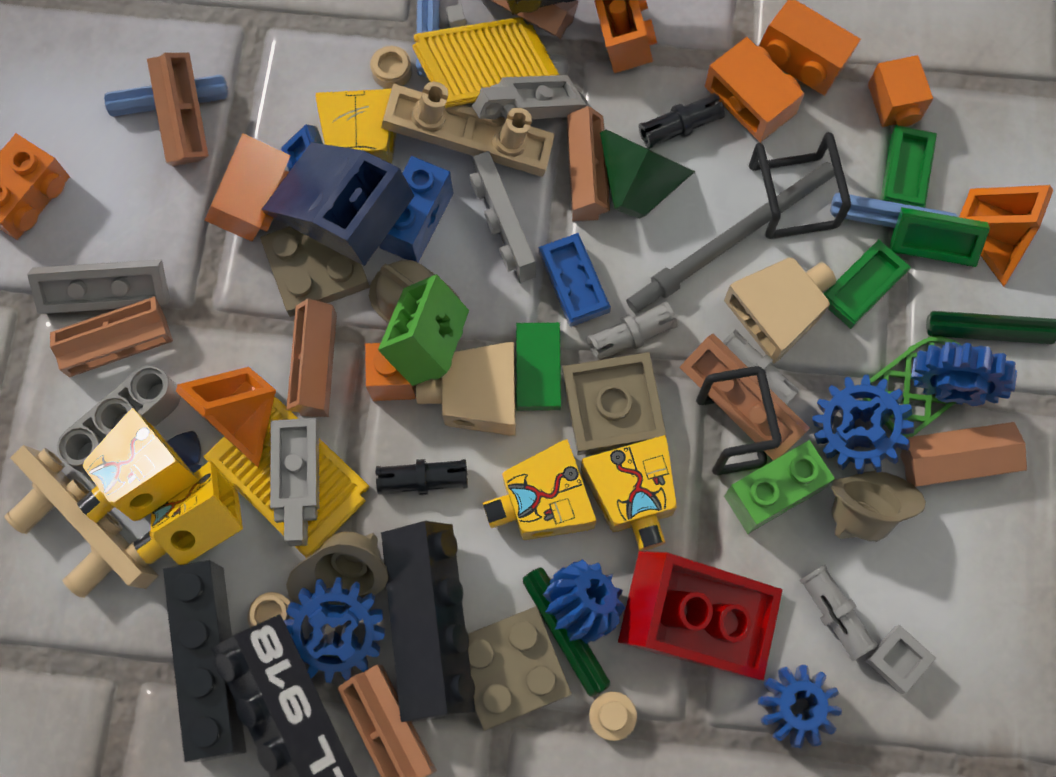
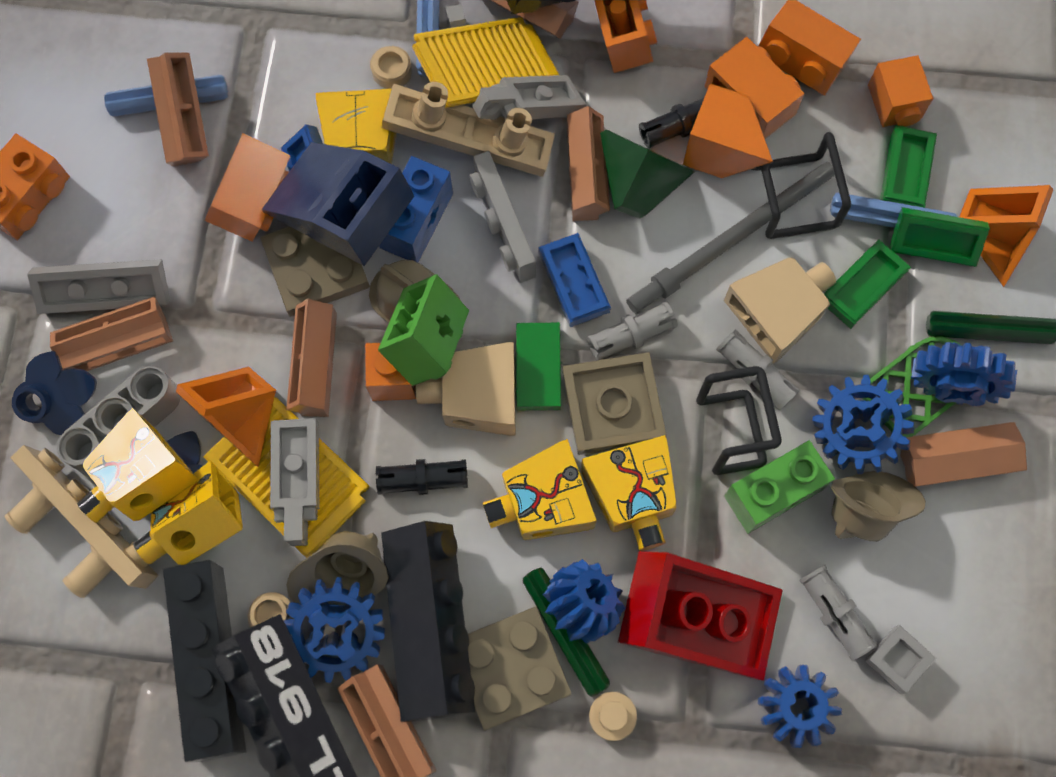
nougat plate [679,333,810,460] -> none
none -> dark blue plate [12,351,97,435]
none -> orange slope [683,83,773,178]

